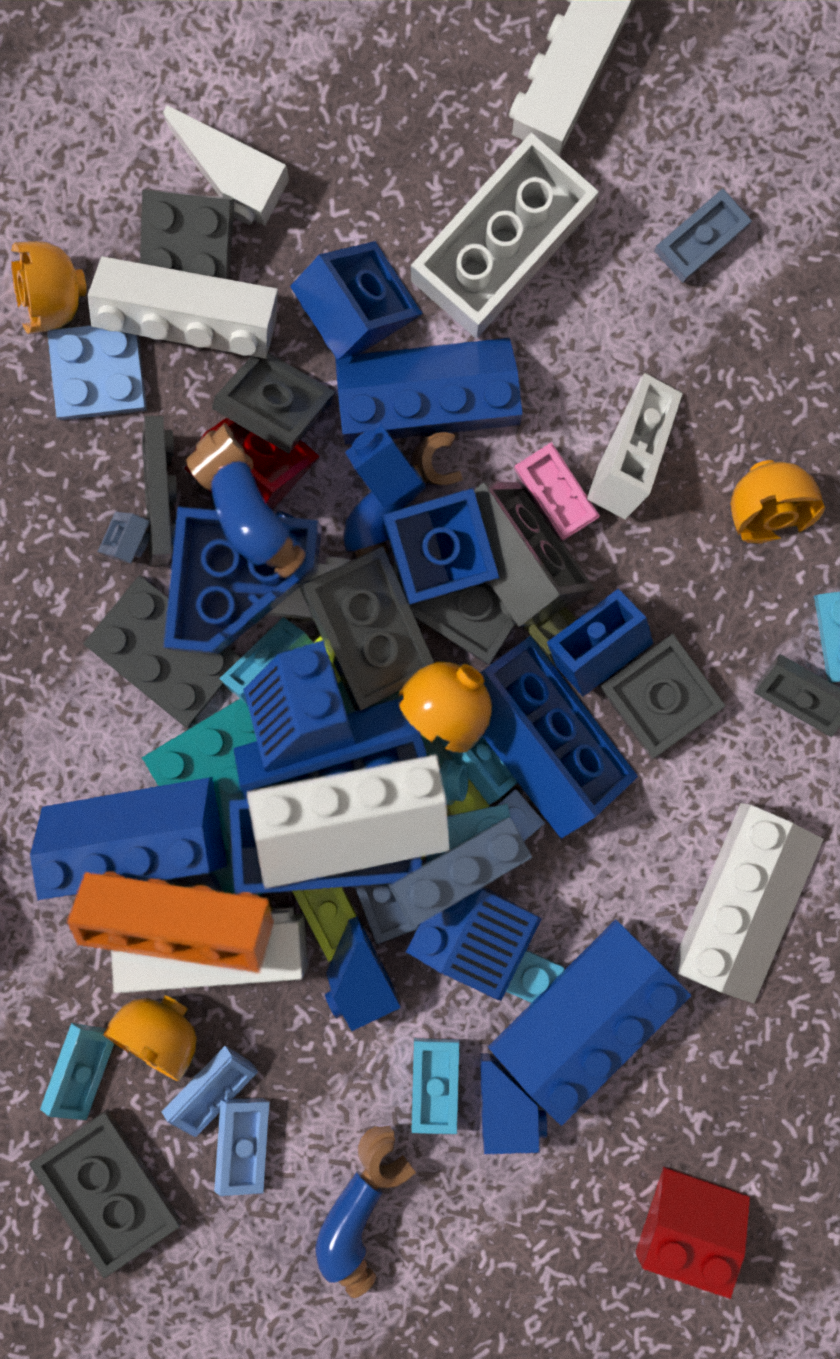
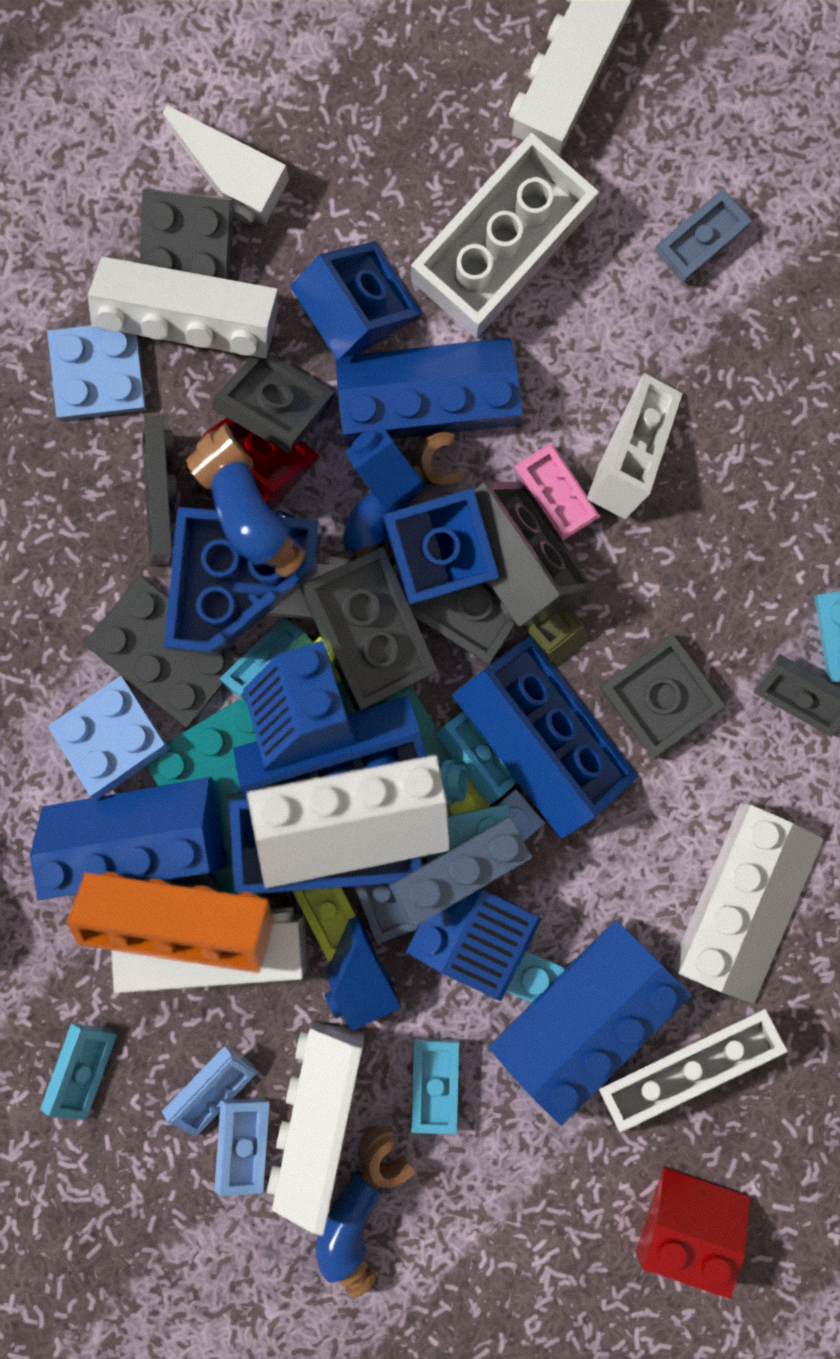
light orange cylinder [11,241,87,334] -> none
dark grey plate [29,1109,182,1279] -> none
sand blue plate [97,512,150,563] -> none
light orange cylinder [103,995,197,1081] -> none
light orange cylinder [399,662,492,753] -> none
blue slope [480,1053,547,1154] -> none
blue brick [547,588,654,697] -> none
light orange cylinder [730,460,825,544] -> none
none -> light blue plate [48,675,170,801]
none -> white slope [267,1021,365,1236]
none -> white brick [599,1009,788,1133]

